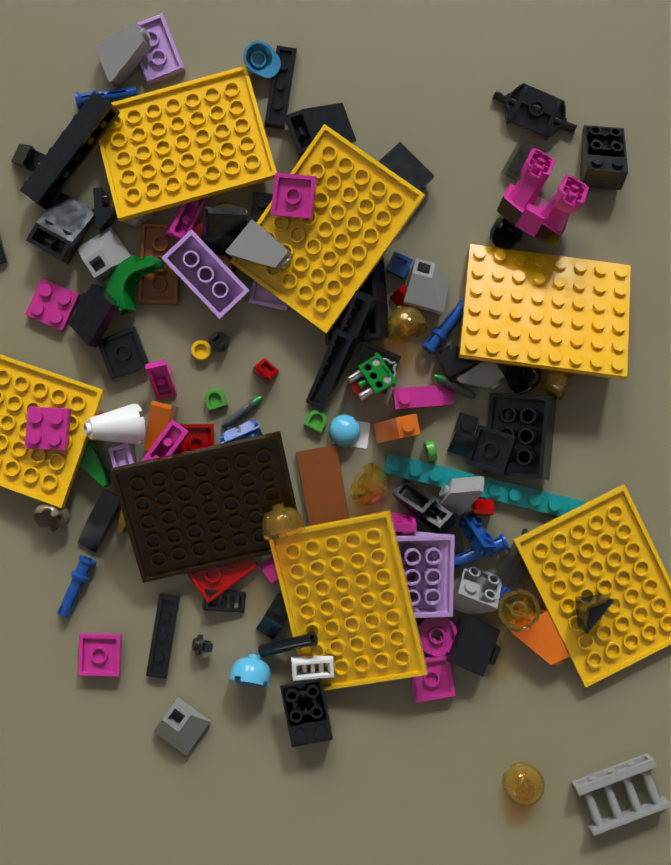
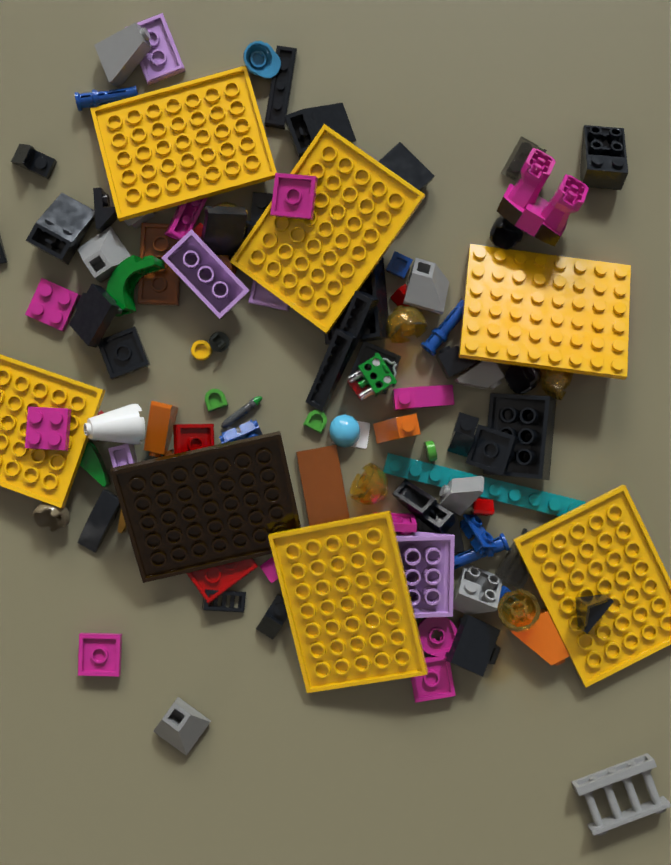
black brick [20,91,120,210] -> none
blue pin [57,555,97,618] -> none
dark pink slope [140,419,189,462] -> none
dark pink slope [145,360,177,400] -> none
black tile [146,593,181,679] -> none
pearl dark grey plate [192,634,213,655] -> none
light grey slope [225,219,293,270] -> none
medium azure cylinder [229,654,271,688] -> none
red slope [252,358,279,385] -> none
black pin [258,631,318,658] -> none
clear yellow cylinder [261,503,305,540] -> none
black slope [280,678,333,747] -> none
white slope [291,655,334,681] -> none
dark grey piece [434,374,476,399] -> none
black plate [492,83,577,140] -> none
clear yellow cylinder [502,761,545,807] -> none

